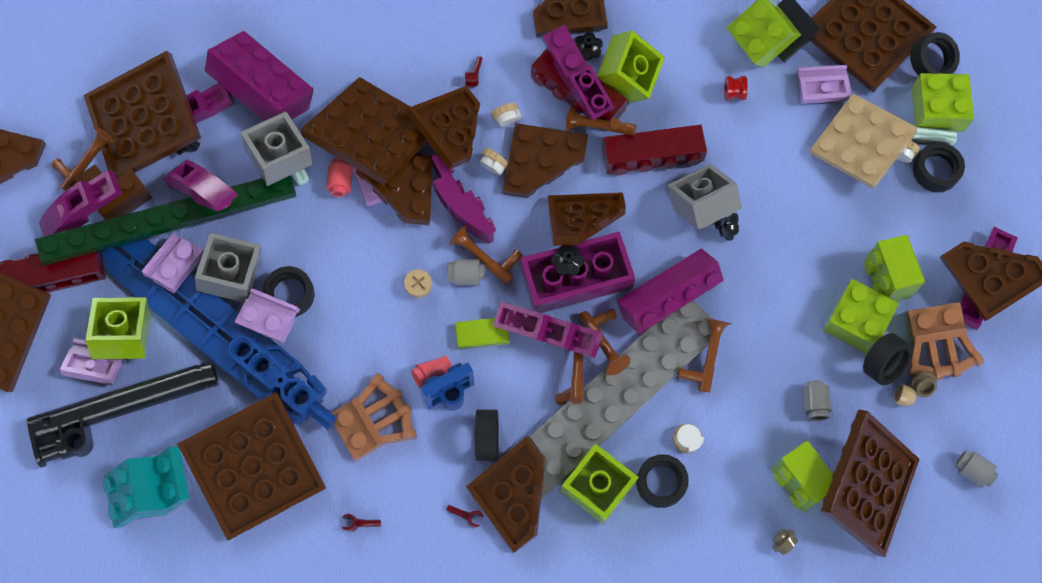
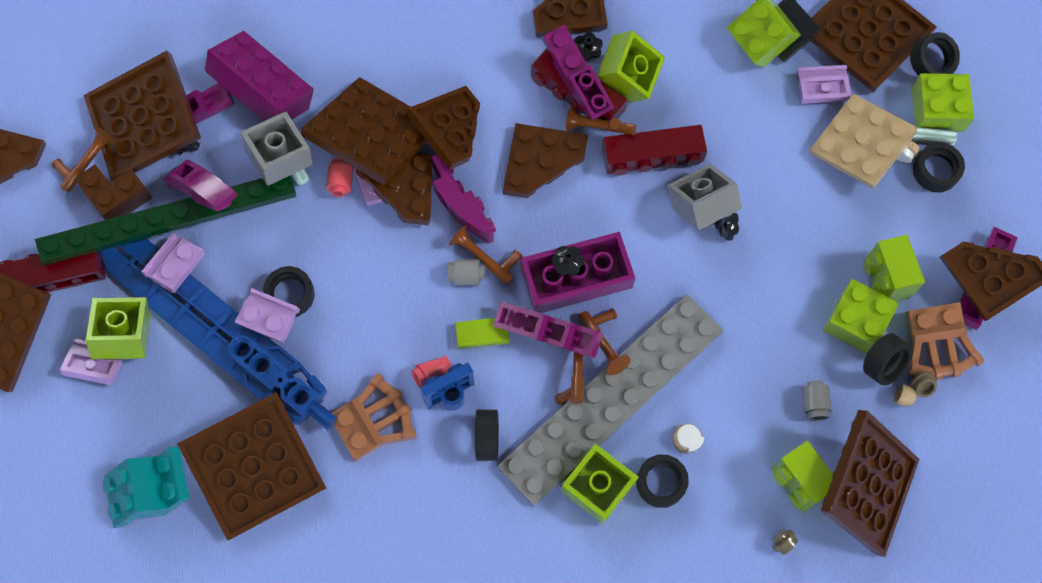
black piece [27,360,219,468] -> none
magenta slope [39,170,122,236] -> none
light grey brick [195,233,261,302] -> none
dark red hand [342,514,381,532] -> none
tan piece [404,269,433,298] -> none
dark red hand [446,505,484,528] -> none
dark red hand [465,56,483,87] -> none
reddish brown plate [466,436,546,553] -> none
piece [479,148,508,176] -> none
piece [491,103,522,127] -> none
reddish brown plate [548,192,626,247] -> none
magenta brick [617,248,724,334] -> none
dark orange piece [677,318,732,393] -> none
red wheel [724,76,748,100] -> none
light grey brick [954,449,998,488] -> none

